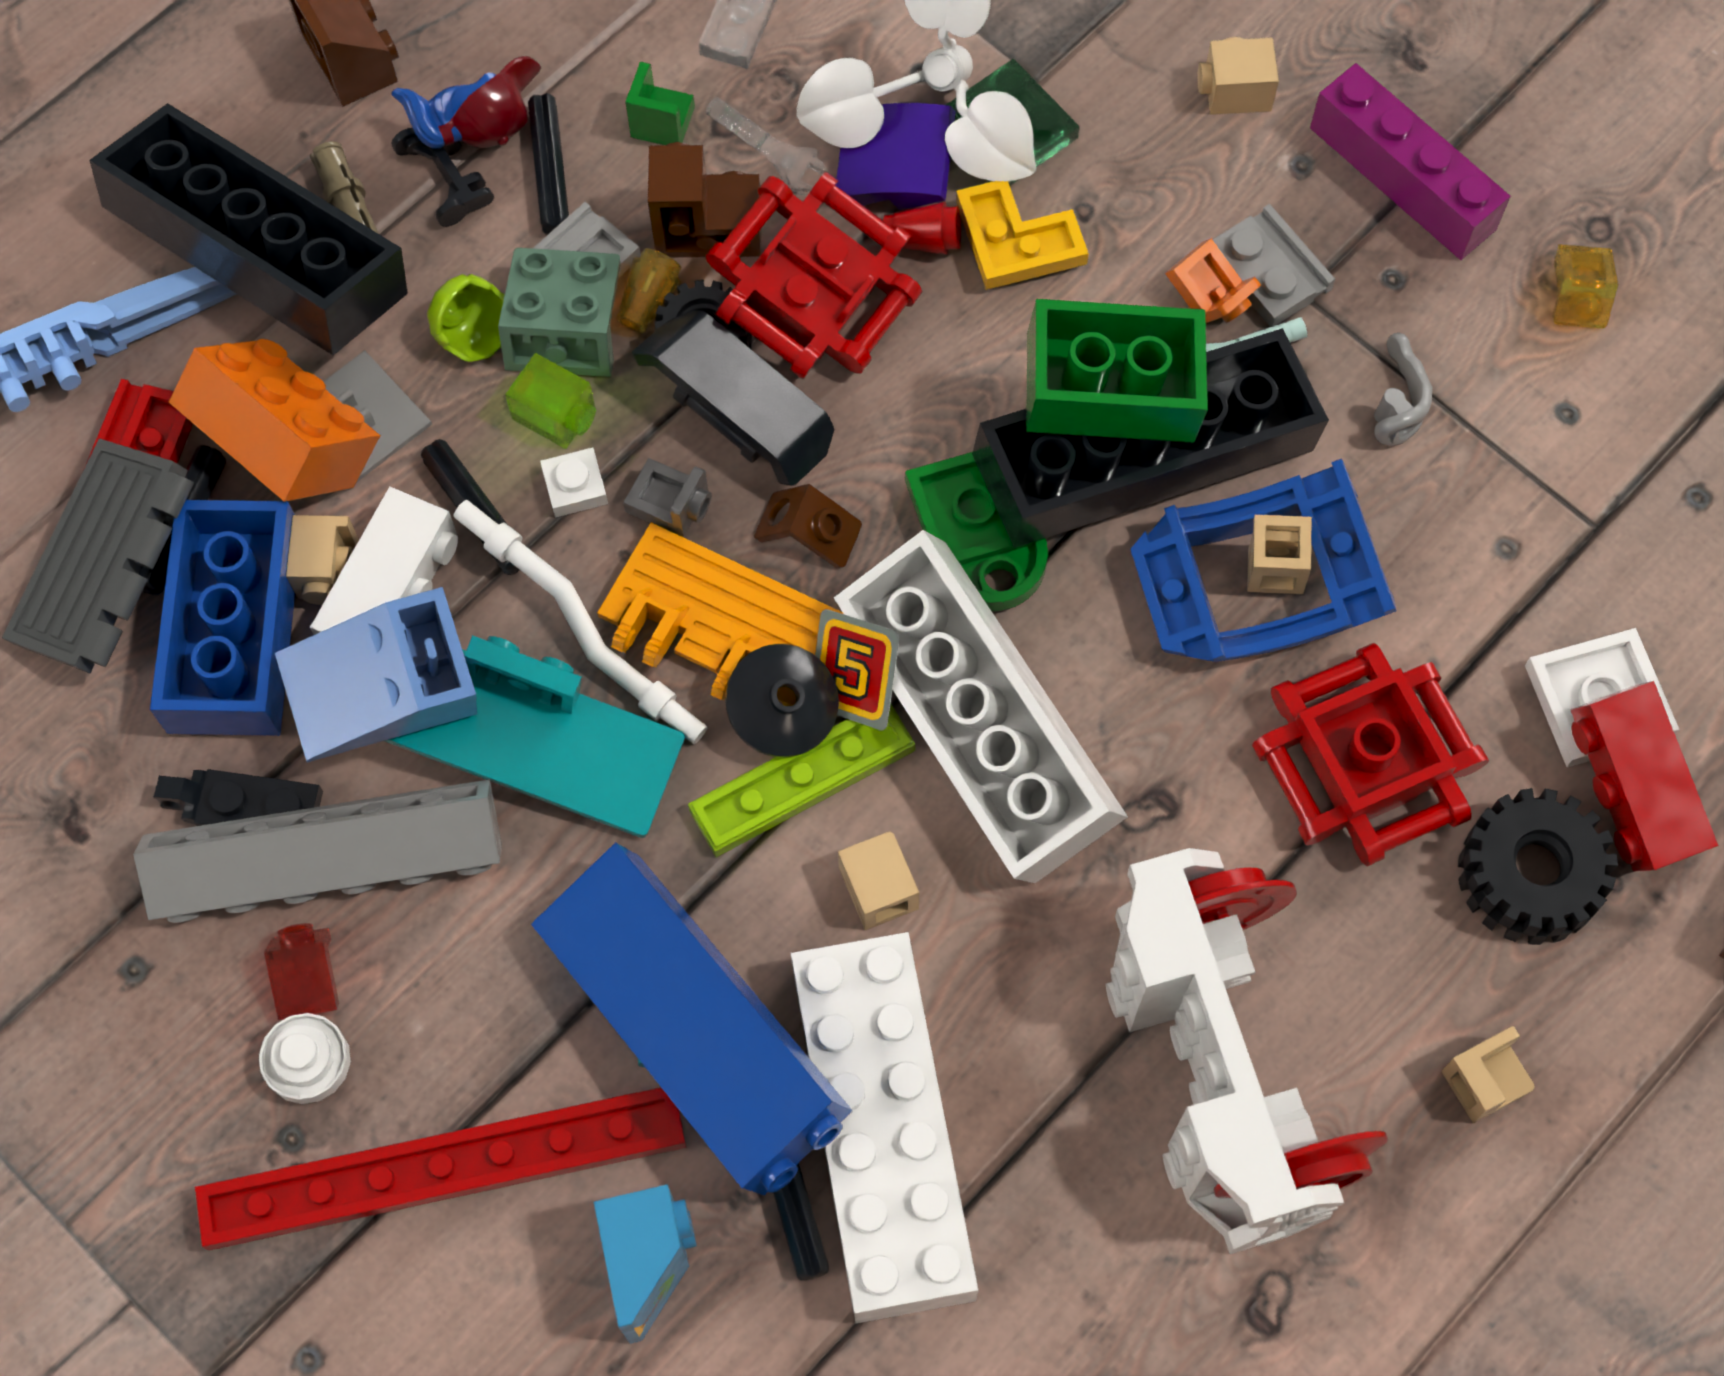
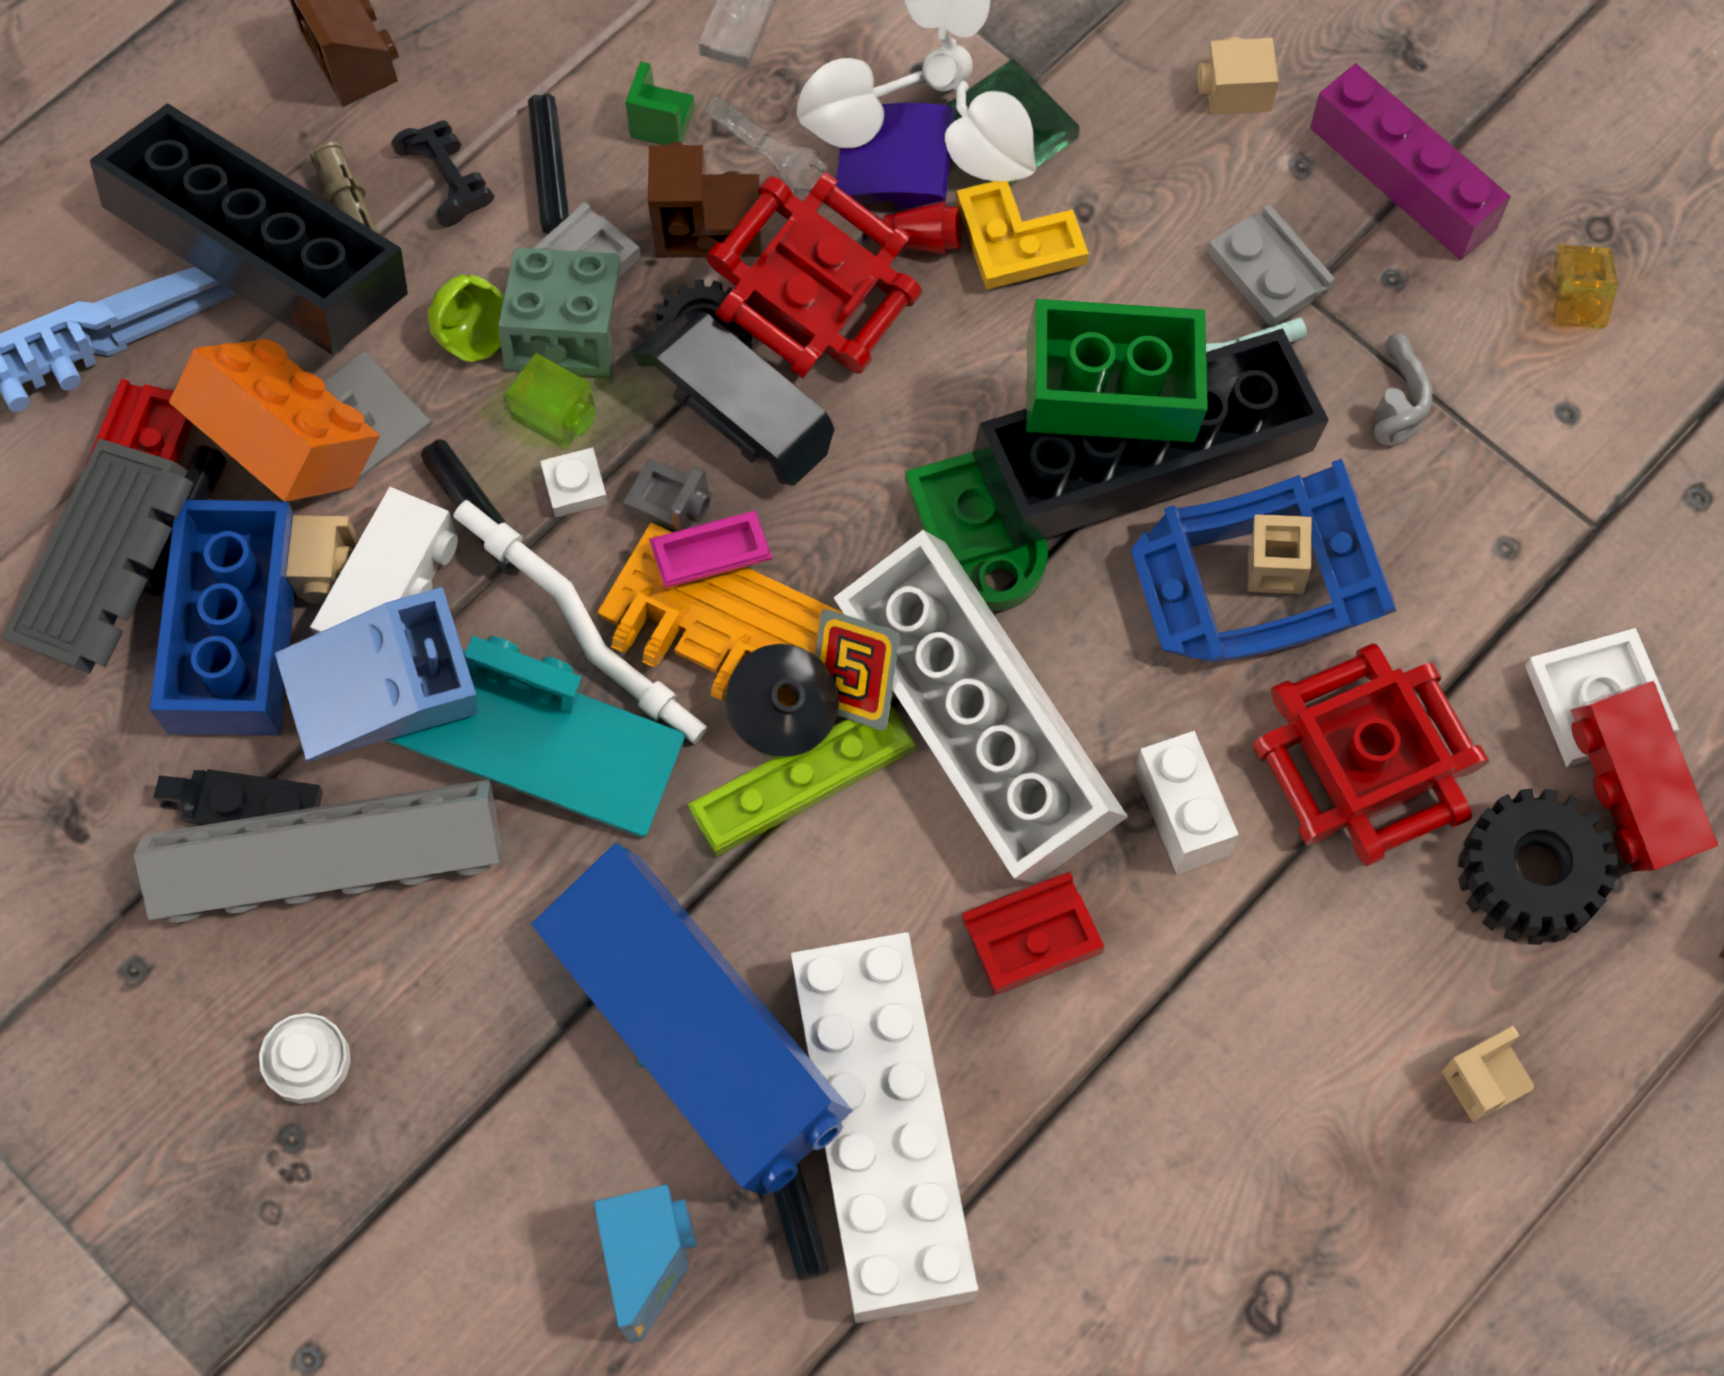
red plate [195,1087,687,1251] -> none
clear red bracket [264,923,339,1020] -> none
dark red hair [391,56,541,148] -> none
clear yellow cone [616,248,682,333] -> none
reddish brown bracket [754,484,862,568] -> none
tan panel [838,832,919,930] -> none
white piece [1106,848,1388,1254] -> none
orange bracket [1165,238,1261,323] -> none
none -> dark pink tile [649,510,772,588]
none -> red plate [962,871,1104,996]
none -> white brick [1134,731,1239,874]

